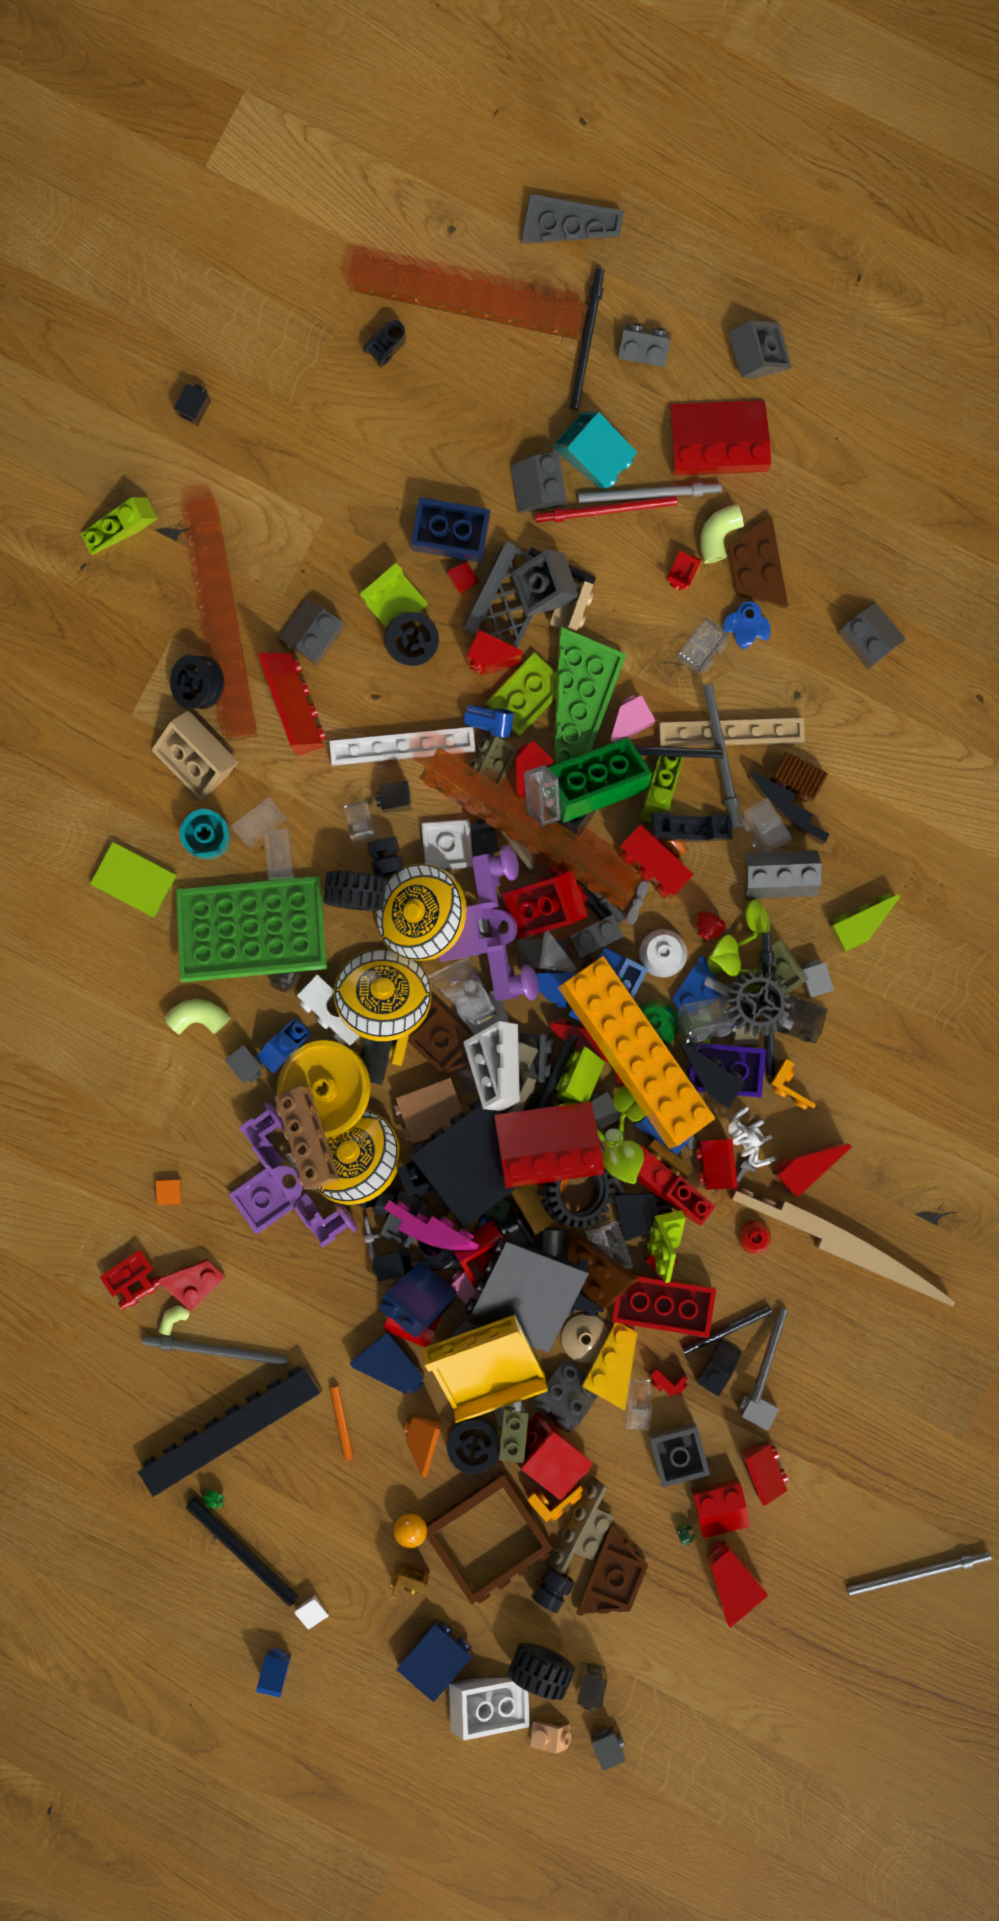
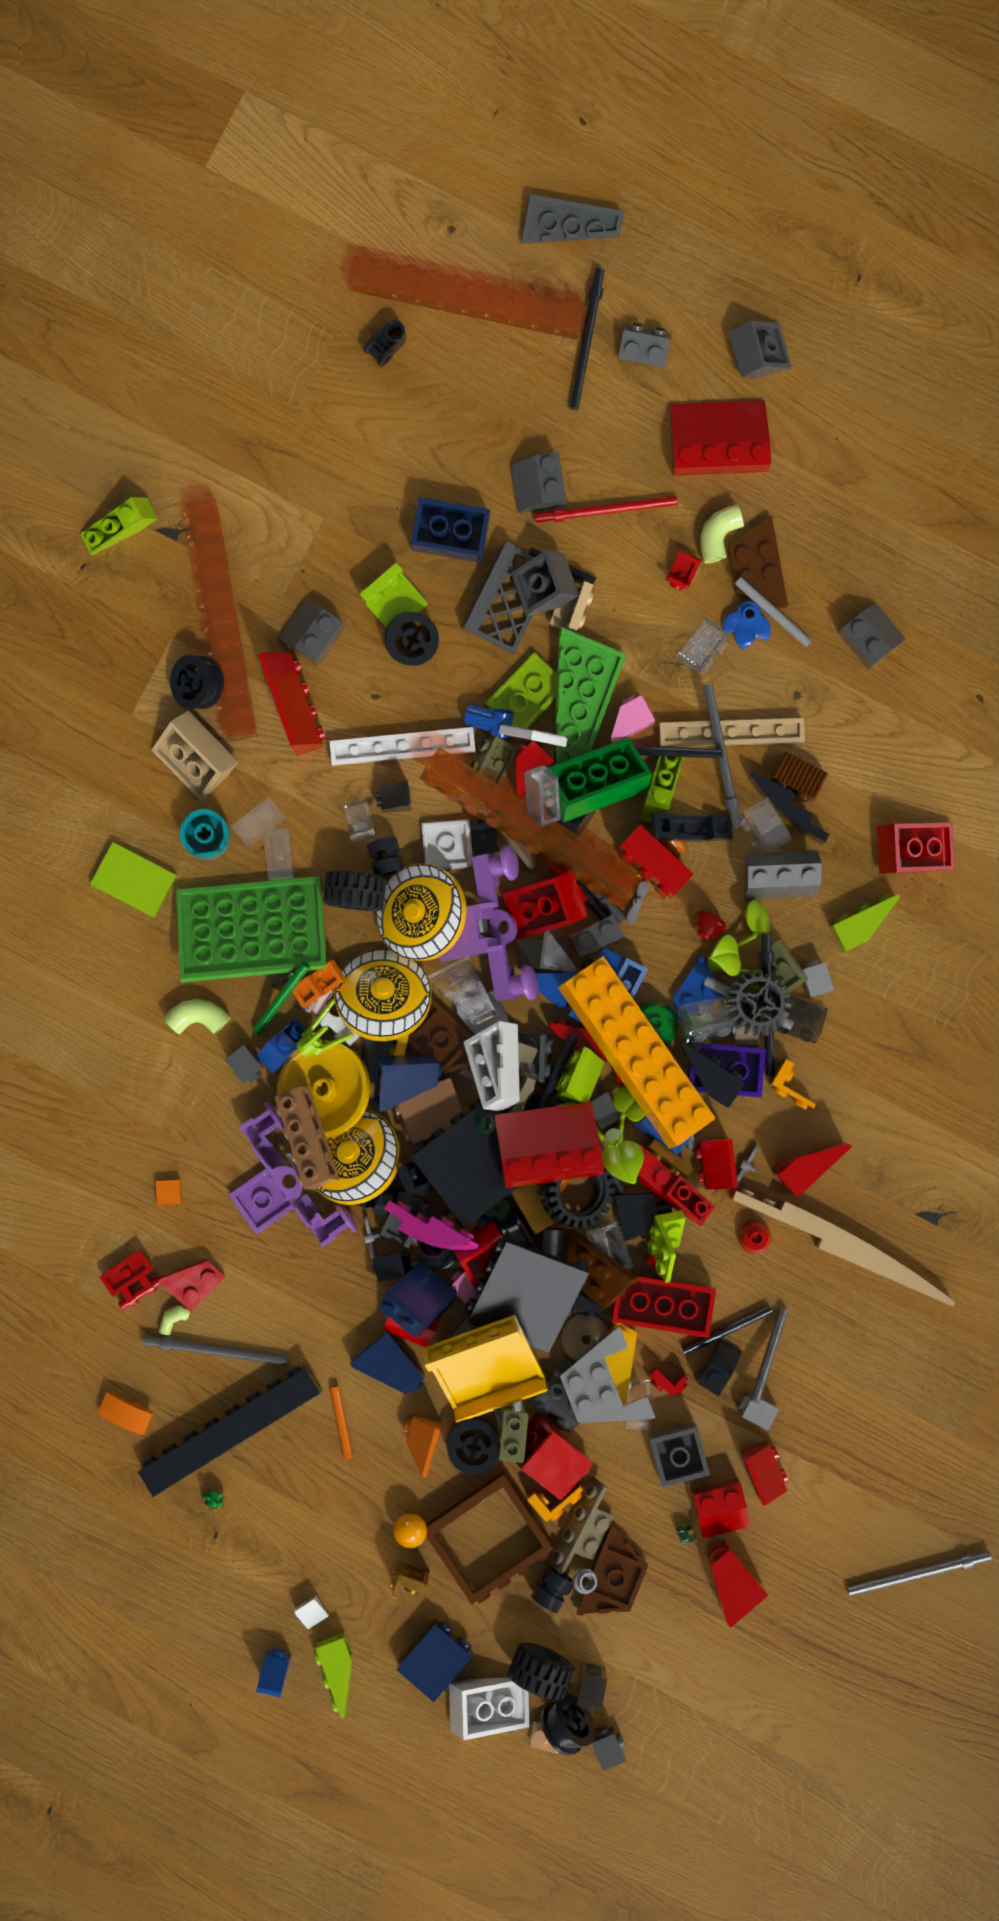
black brick [174,384,211,426] -> none
black axle [186,1498,298,1606] -> none
red slope [447,562,480,595] -> none
red slope [466,630,523,675] -> none
teal slope [552,412,637,488] -> none
light grey bar [578,482,722,503] -> none
white cone [639,929,687,977] -> none
white animal [727,1107,777,1167] -> none
none -> orange slope [97,1391,154,1435]
none -> green bar [252,961,310,1035]
none -> orange slope [292,960,347,1009]
none -> lime plant [296,999,354,1057]
none -> lime slope [314,1632,353,1719]
none -> dark blue slope [373,1055,442,1111]
none -> clear green hinge [475,1114,496,1134]
none -> white tile [499,724,567,747]
none -> black wheel [541,1694,596,1756]
none -> light grey wing [560,1327,655,1423]
none -> light grey plate [573,1568,597,1594]
none -> light grey bar [735,577,812,647]
none -> red slope [877,822,955,874]

